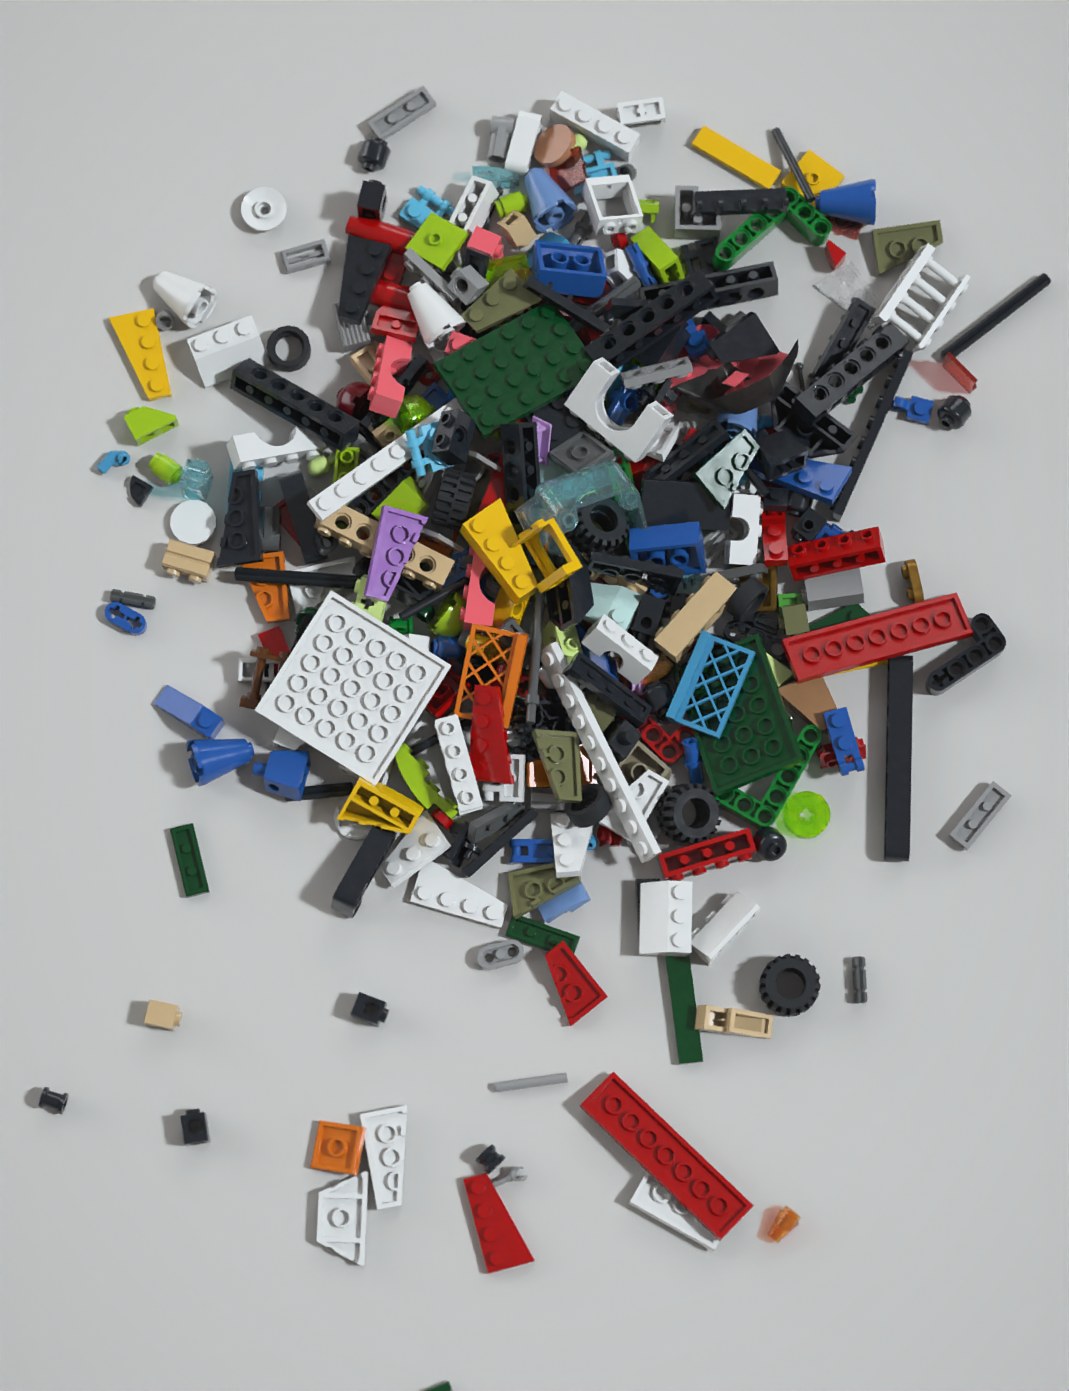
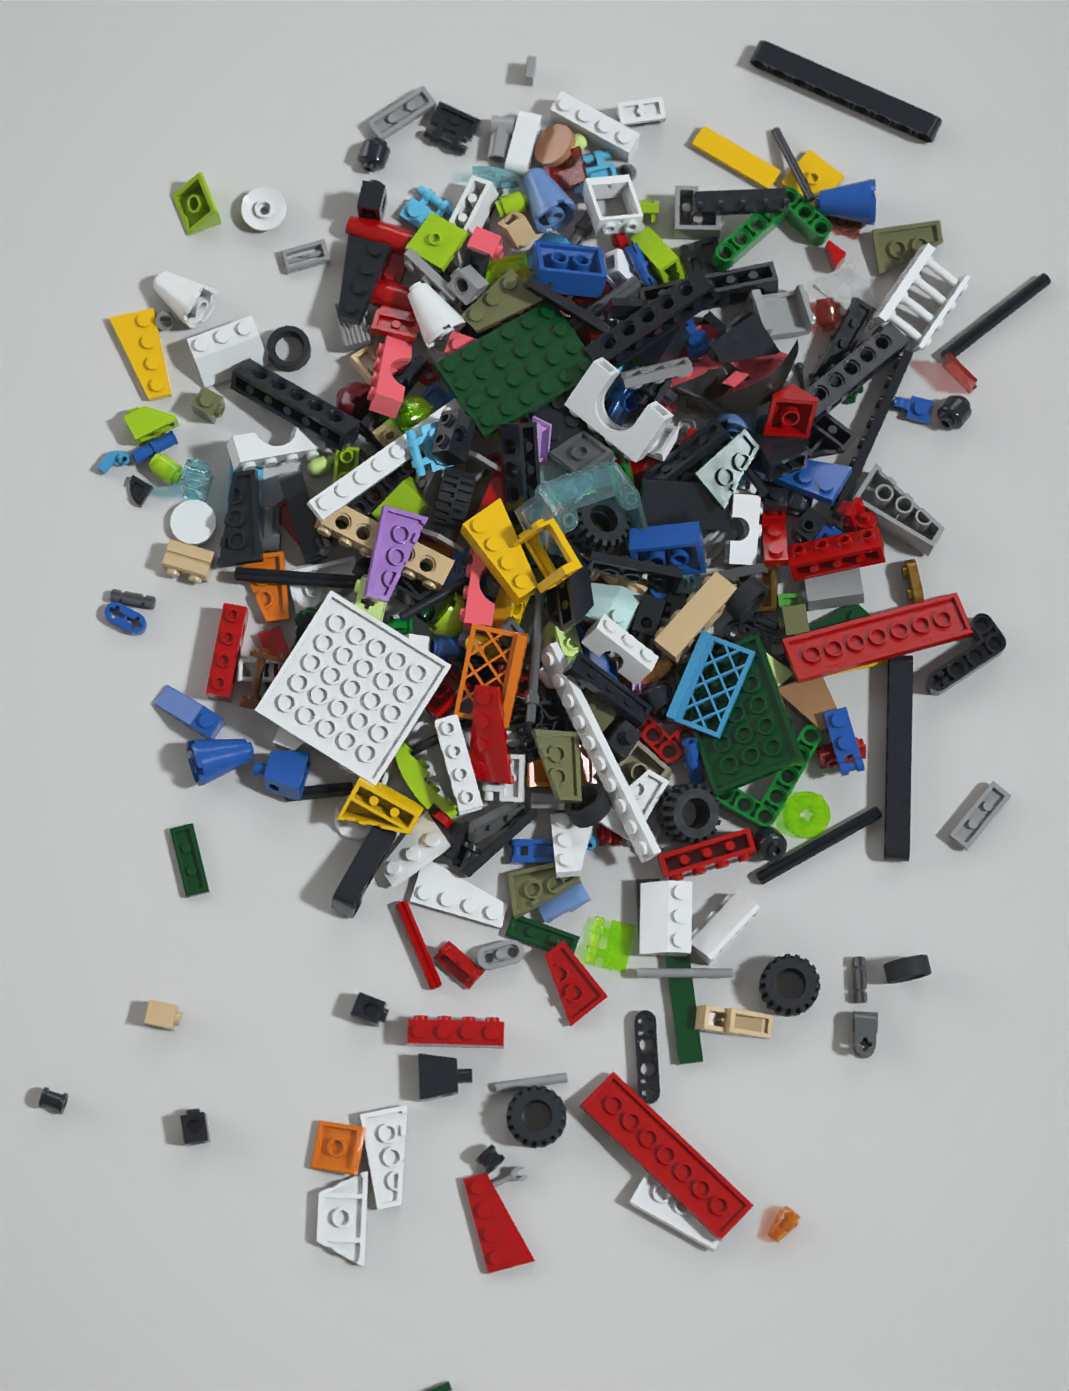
none -> blue pin [131,431,178,465]
none -> lime slope [172,172,221,235]
none -> olive brick [191,386,226,424]
none -> red brick [206,603,249,703]
none -> red axle [395,900,442,990]
none -> red brick [407,1015,505,1049]
none -> black torso [418,1054,472,1102]
none -> black plate [423,101,481,155]
none -> red hinge [433,941,485,989]
none -> black tyre [506,1085,567,1148]
none -> light grey tile [524,56,536,86]
none -> clear neon green plate [585,916,635,972]
none -> black beam [634,1010,660,1105]
none -> light grey bar [637,968,733,978]
none -> light grey panel [745,284,816,339]
none -> black beam [750,40,942,143]
none -> black axle [756,806,882,884]
none -> red slope [763,383,819,439]
none -> clear red head [811,298,842,332]
none -> red hips [837,497,877,532]
none -> light grey wedge [852,463,945,557]
none -> dark grey piece [853,1011,878,1059]
none -> black tyre [883,954,932,984]

